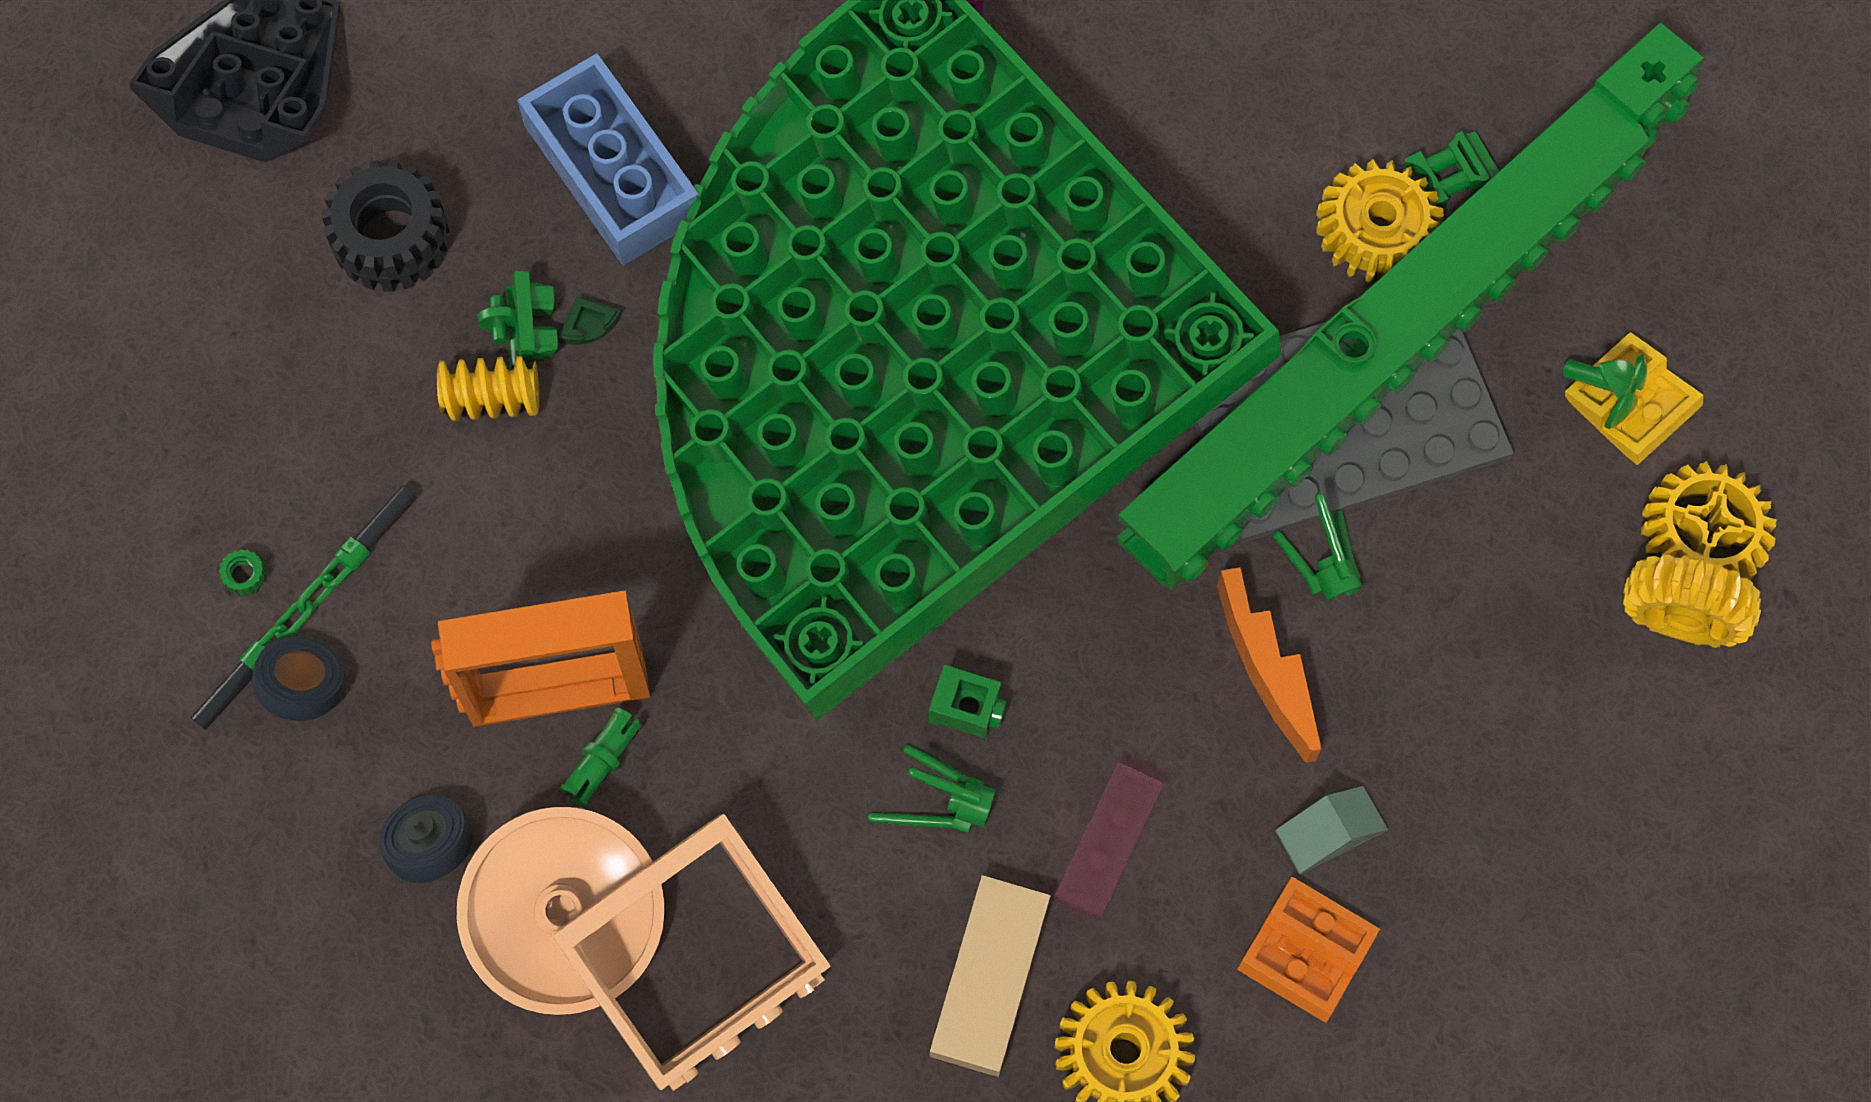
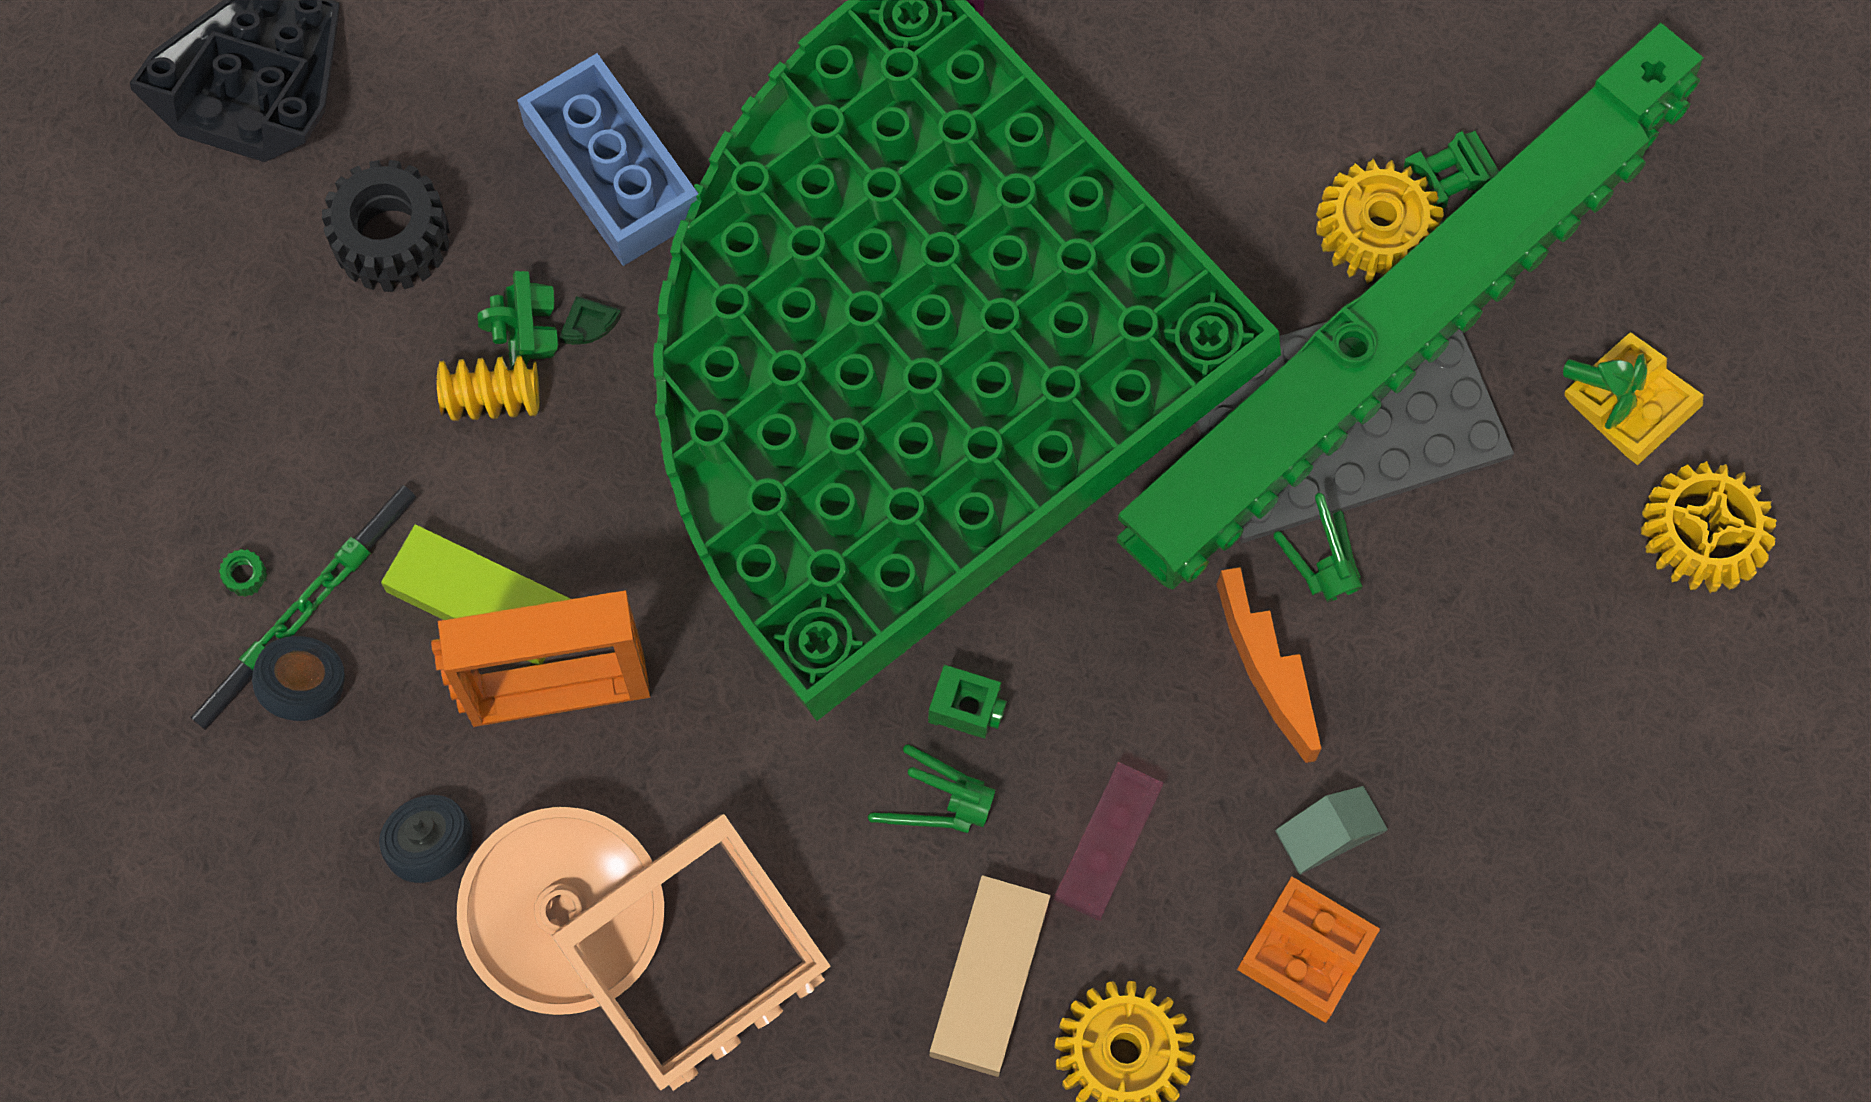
green pin [559,708,642,808] -> none
yellow gear [1623,554,1761,648] -> none
none -> lime piece [381,524,570,665]

